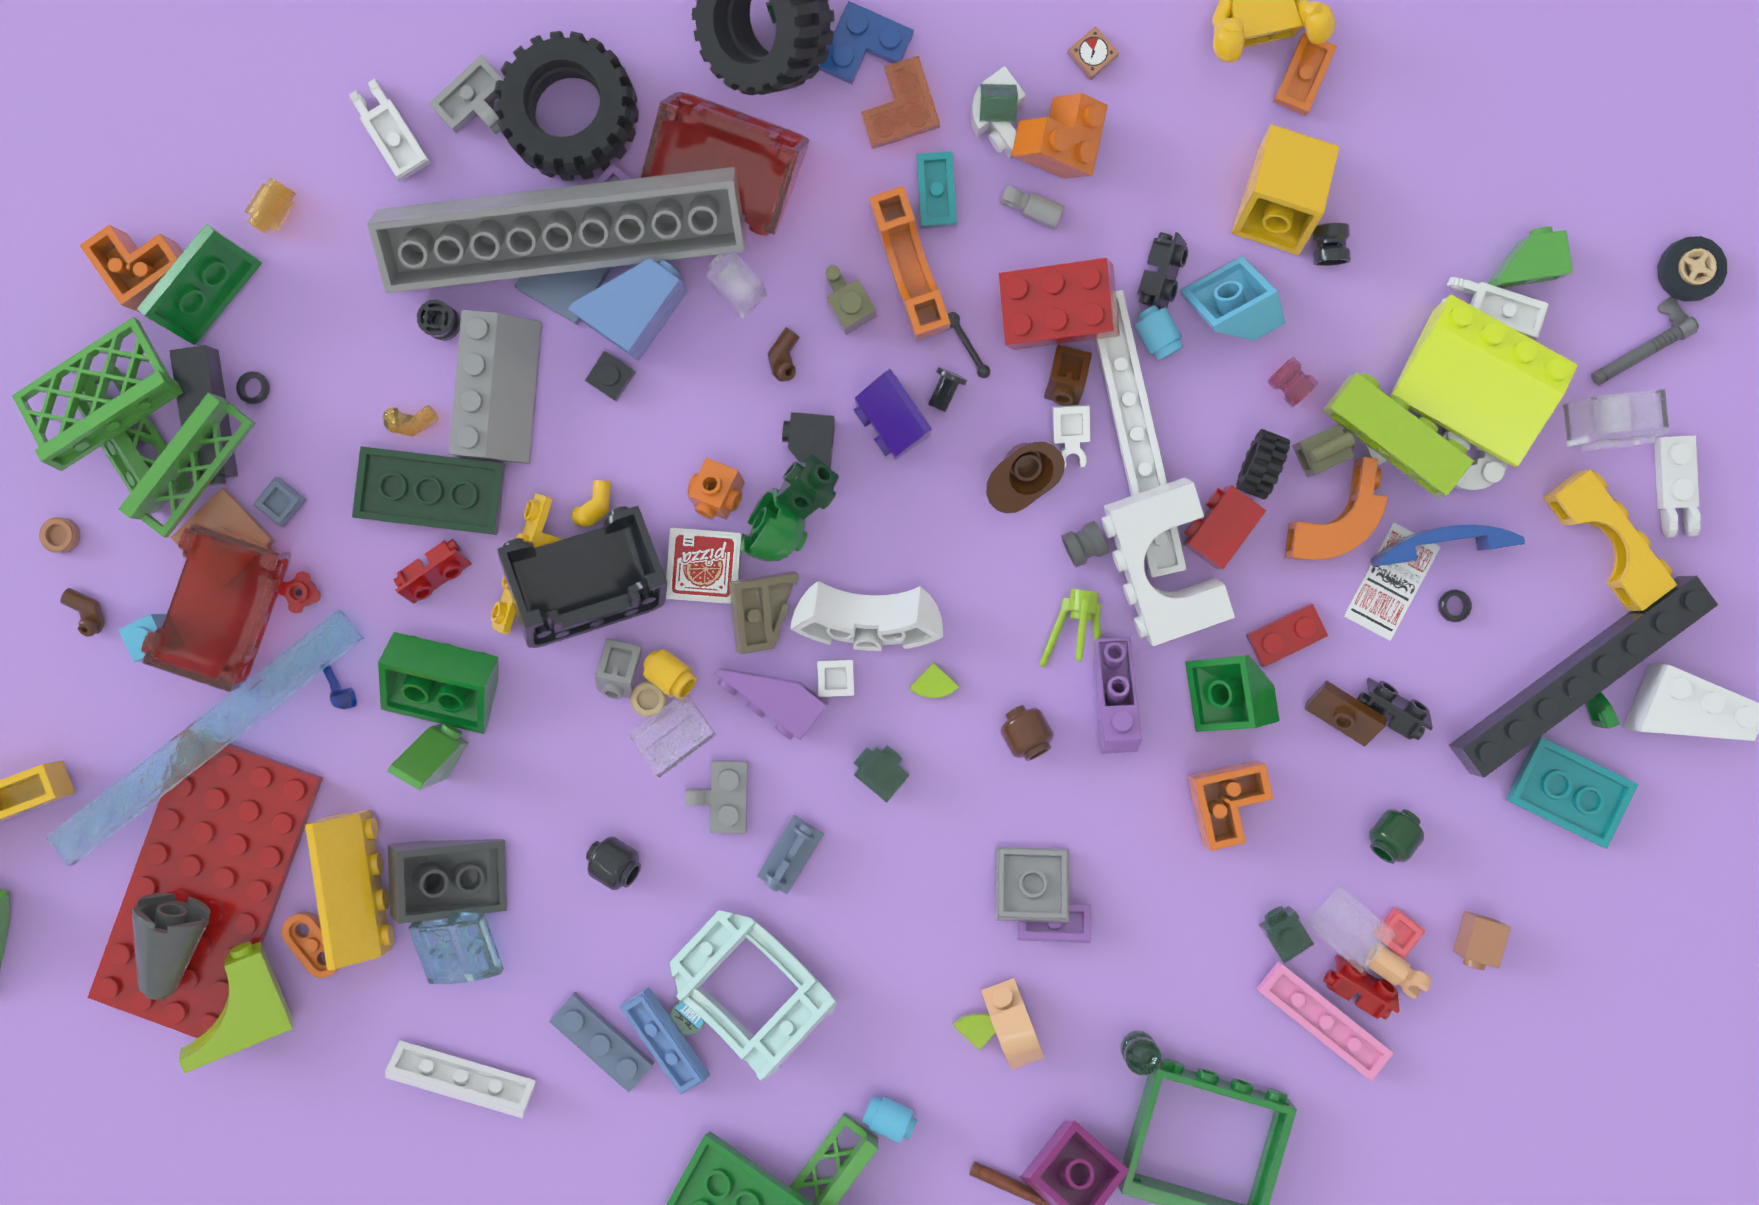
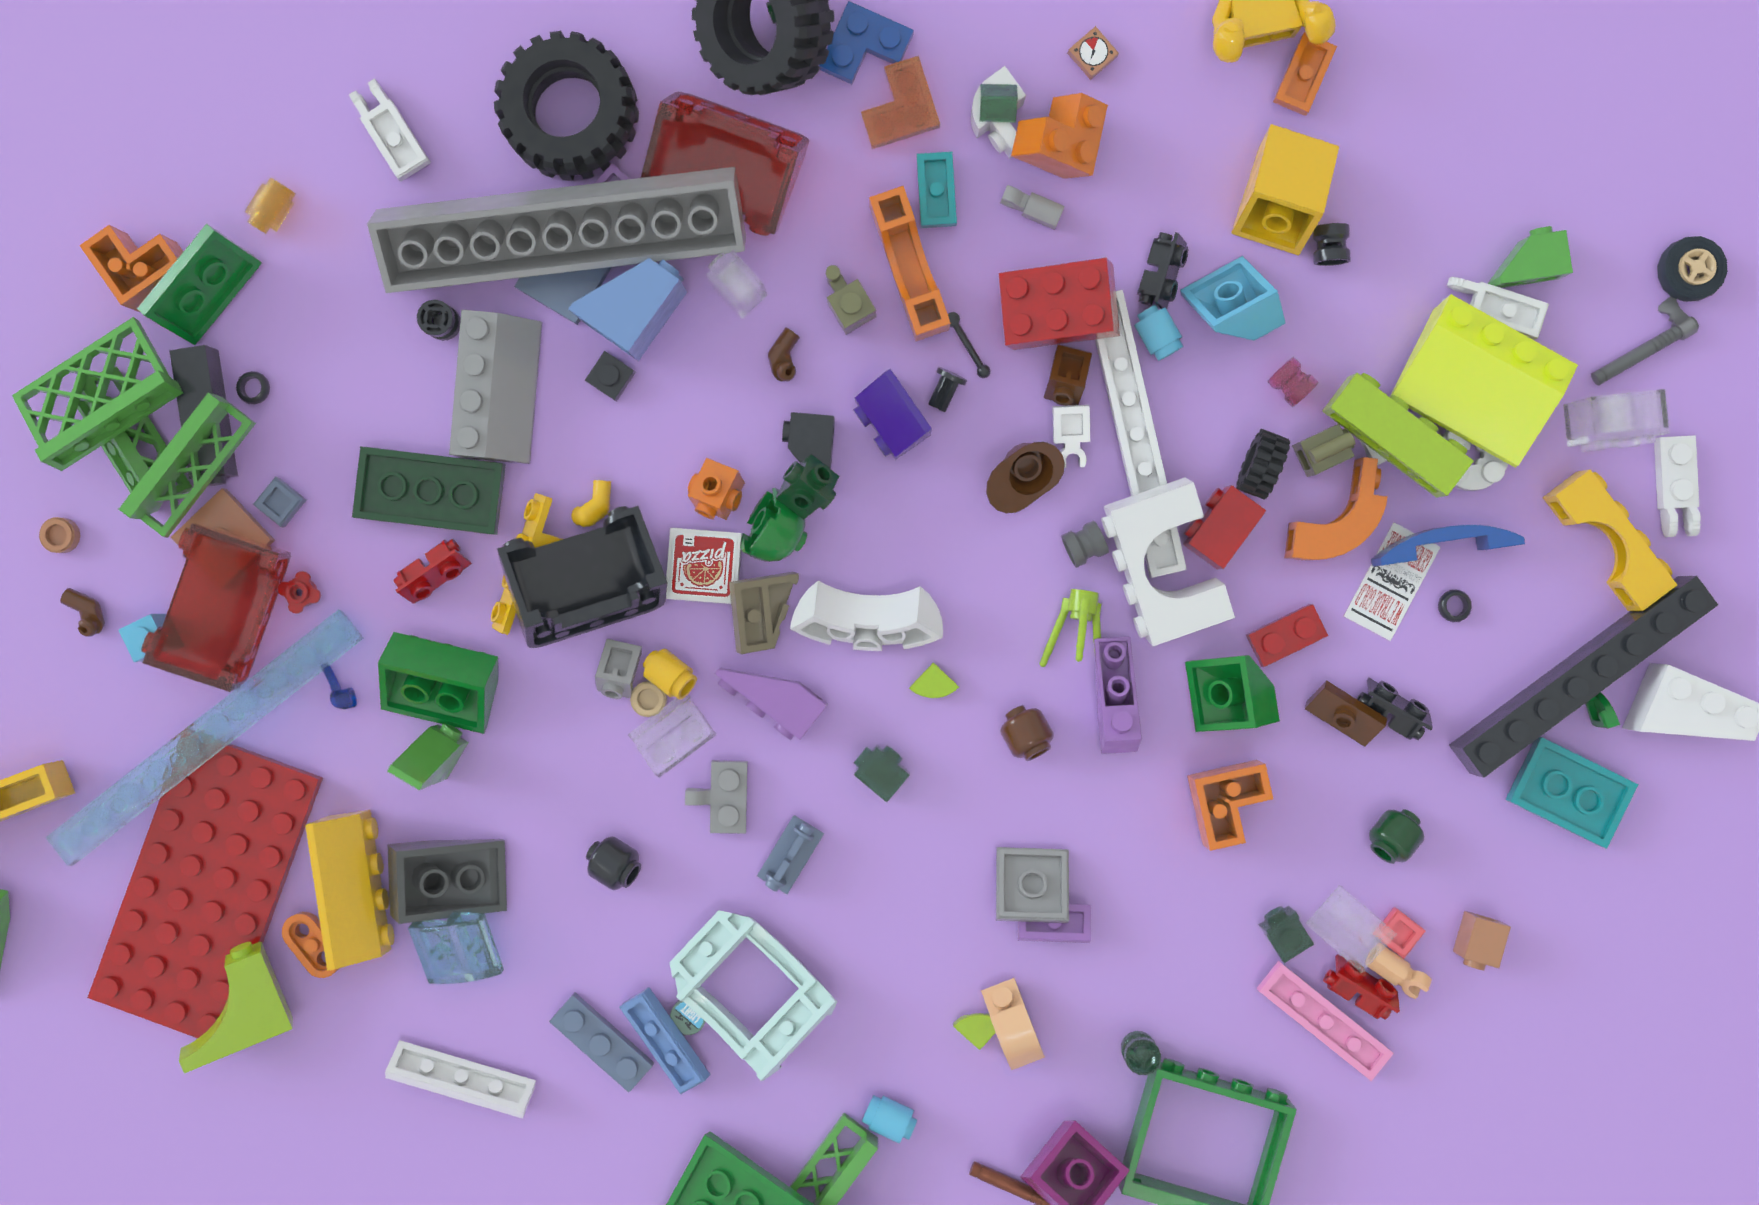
dark grey cone [132,893,210,1000] -> none
clear yellow arm [383,405,439,437] -> none
light grey plate [428,55,504,134] -> none
white plate [817,659,855,697] -> none

